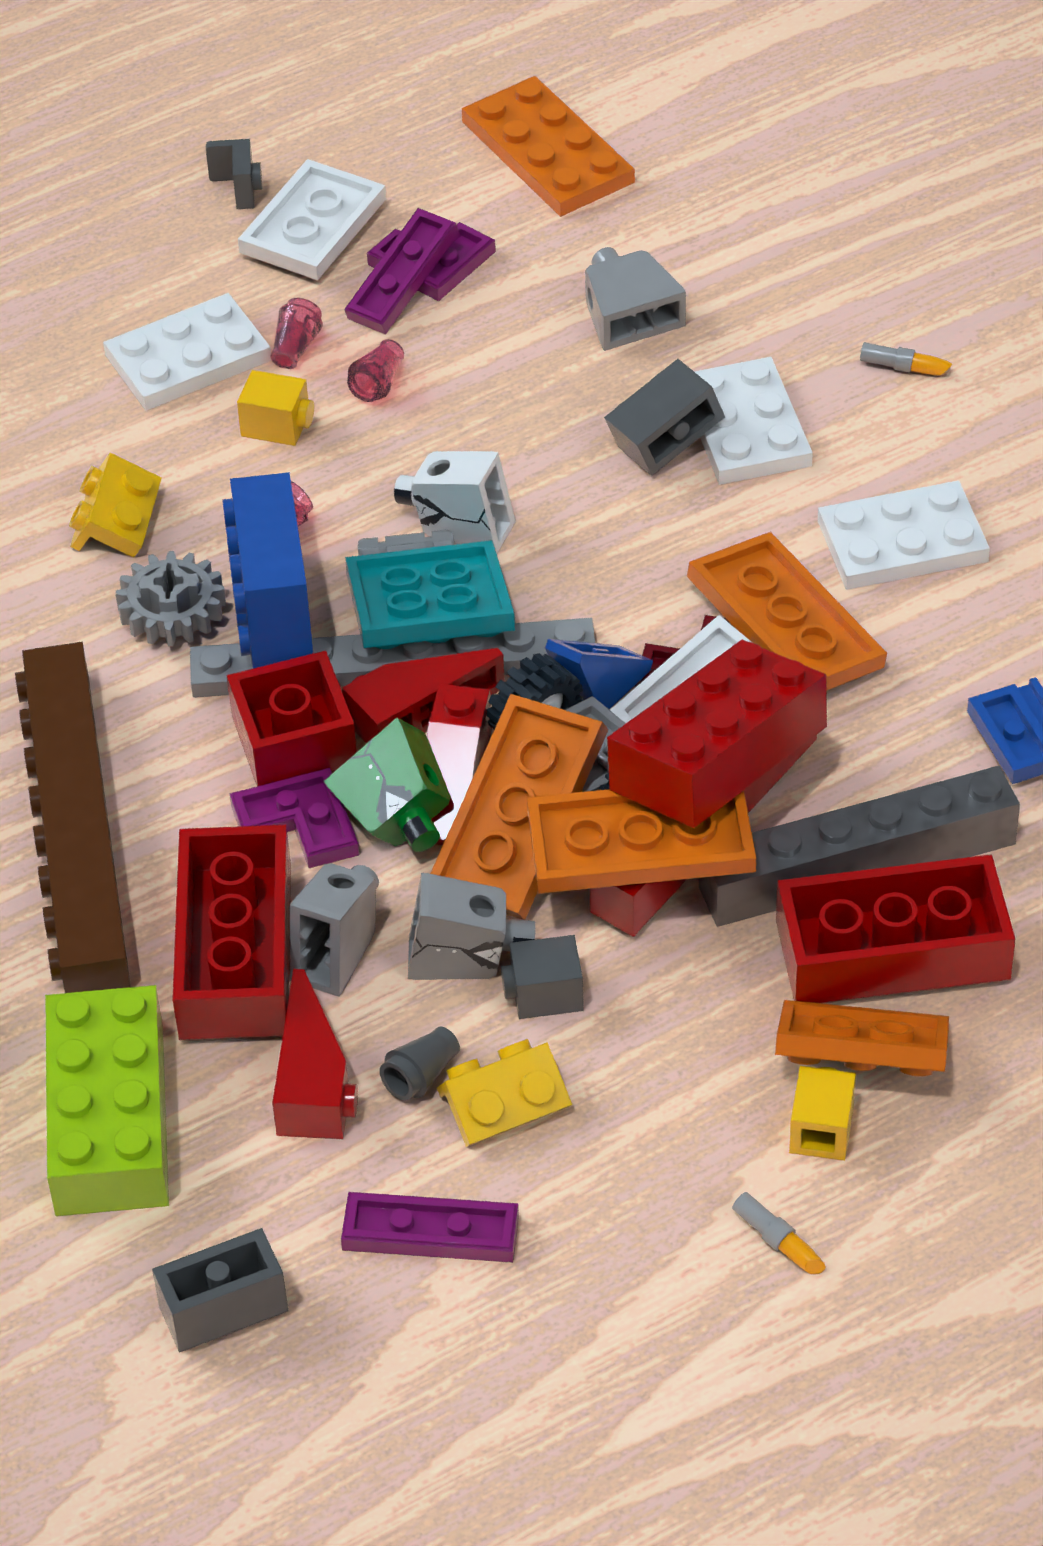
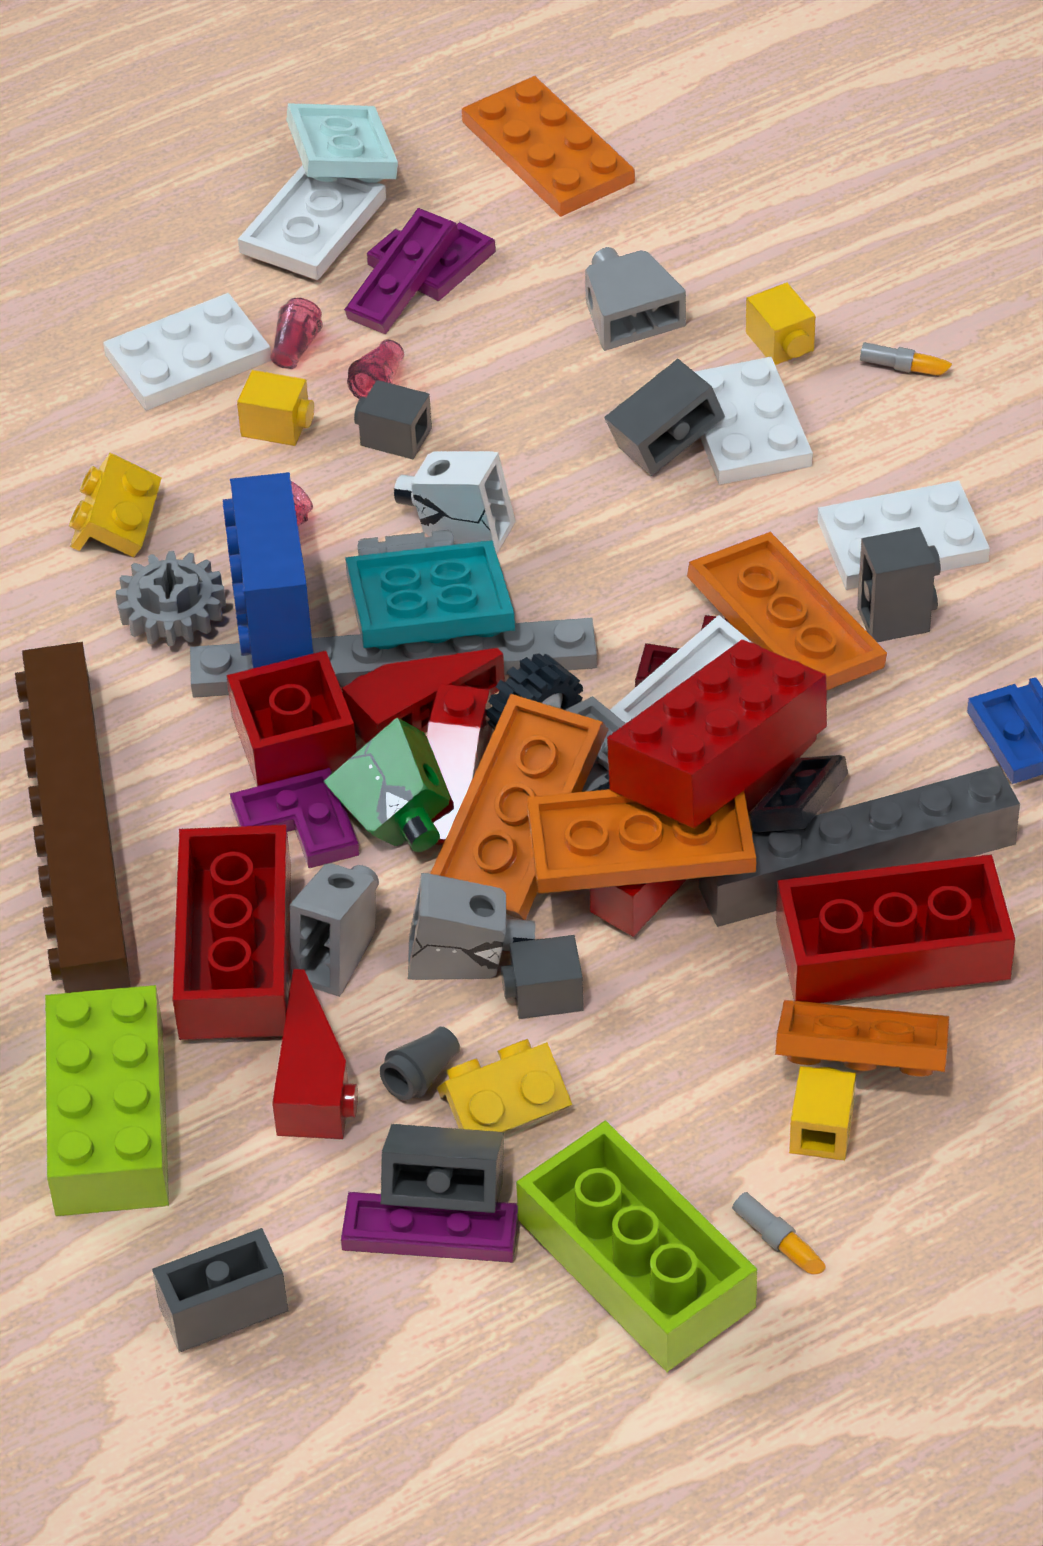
dark grey bracket [206,139,262,209] -> none
blue slope [545,639,653,709] -> none
none -> light aqua plate [286,103,398,183]
none -> dark grey brick [354,380,432,459]
none -> dark grey brick [381,1124,504,1213]
none -> lime brick [516,1120,757,1372]
none -> yellow brick [746,282,816,365]
none -> black tile [750,755,848,832]
none -> dark grey brick [857,527,941,642]

